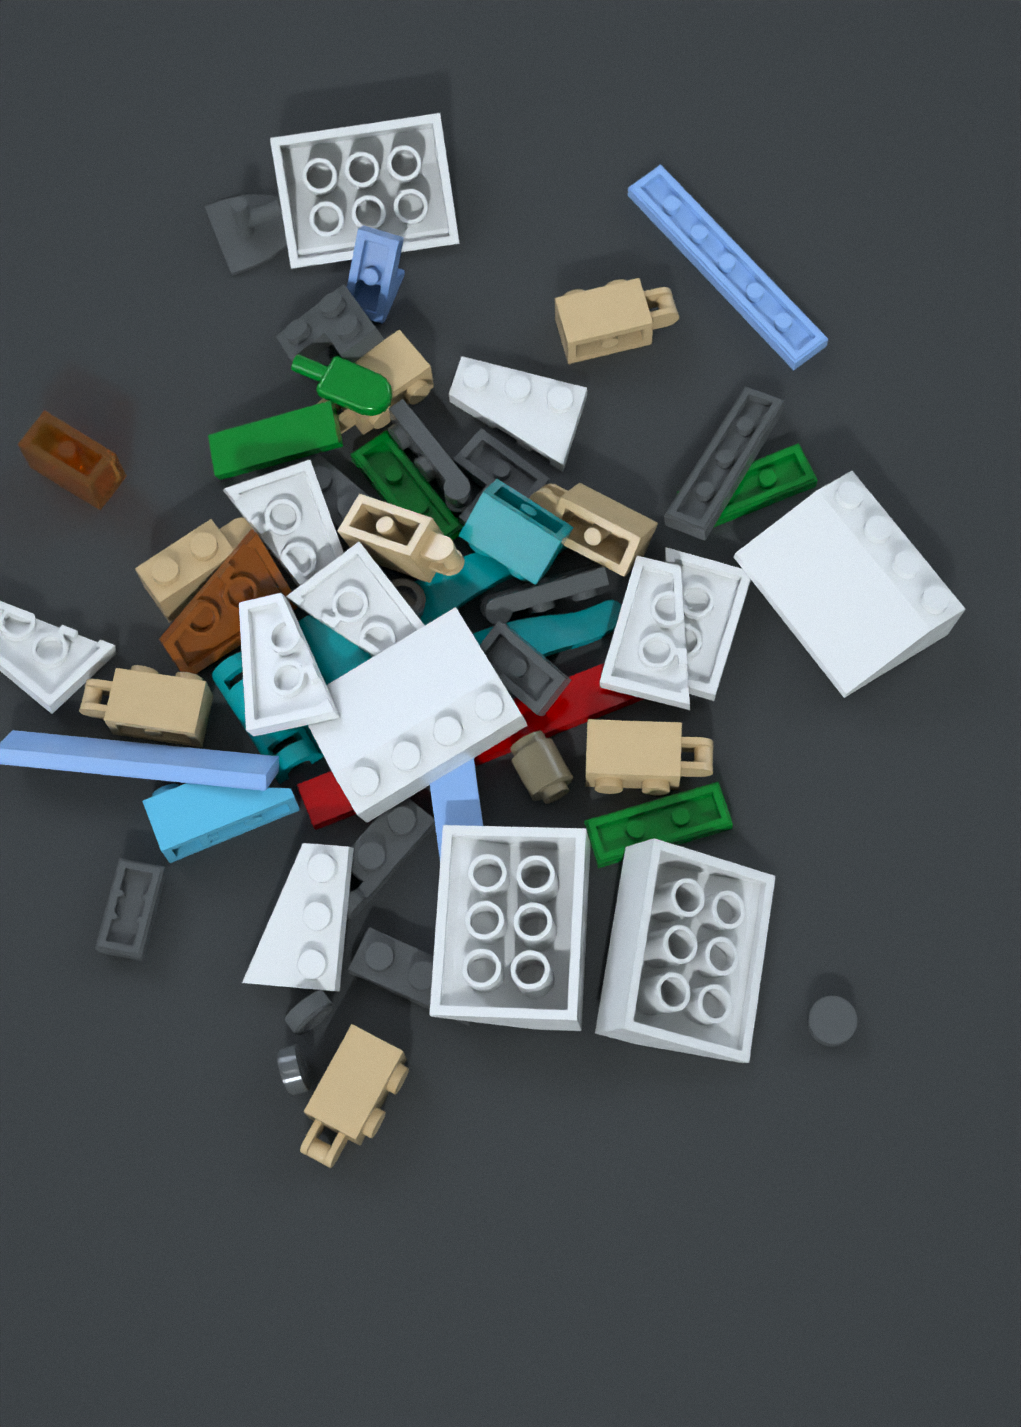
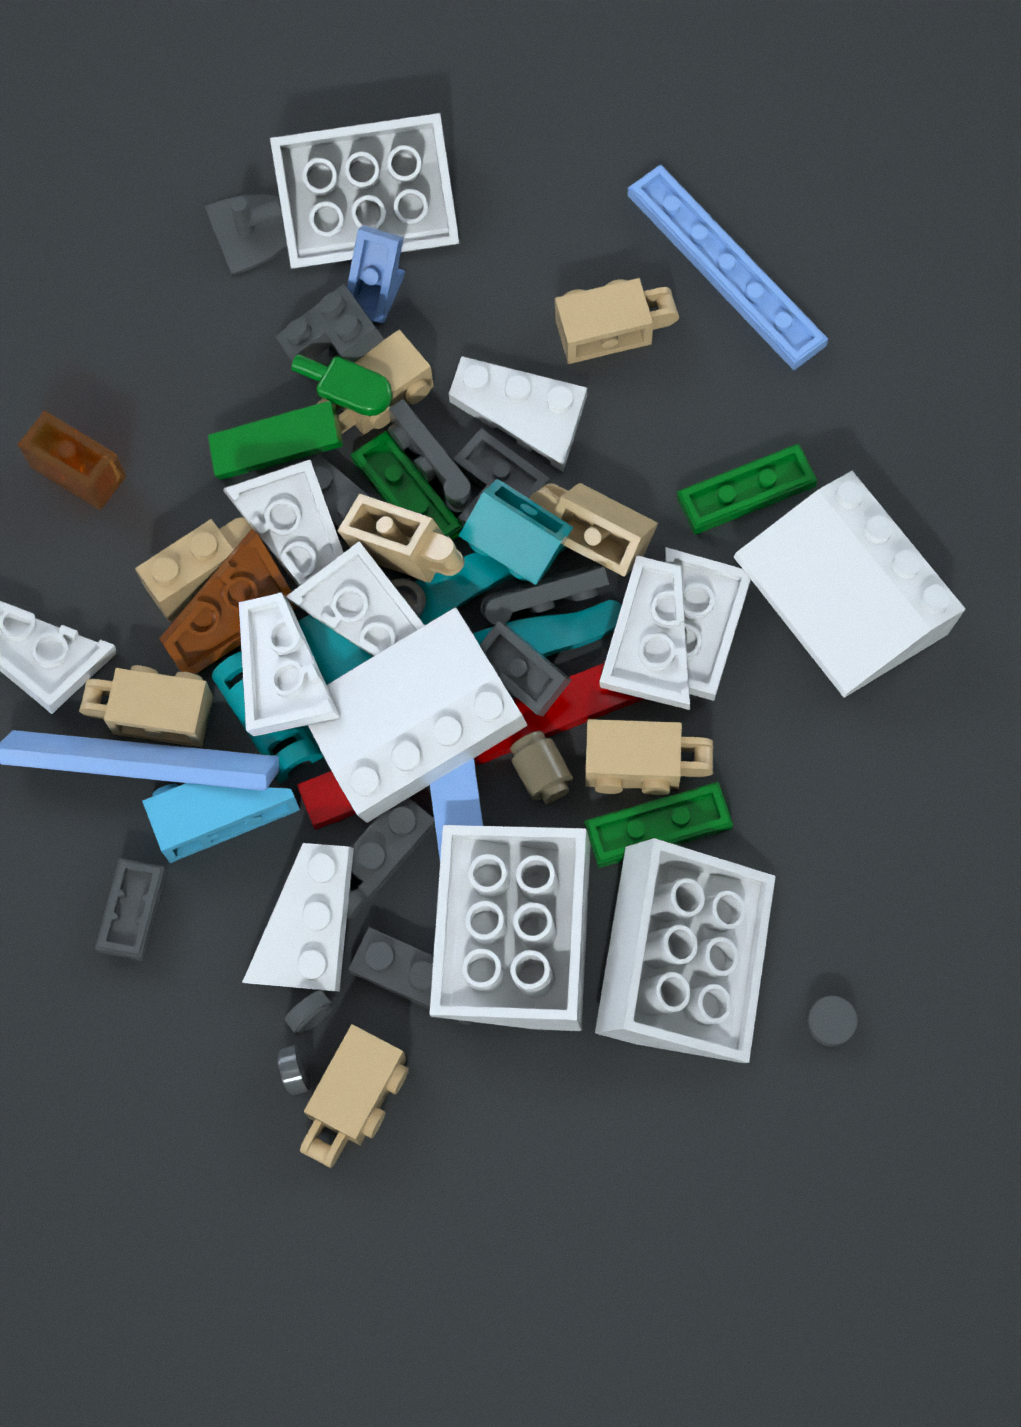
dark grey tile [664,386,785,541] -> none

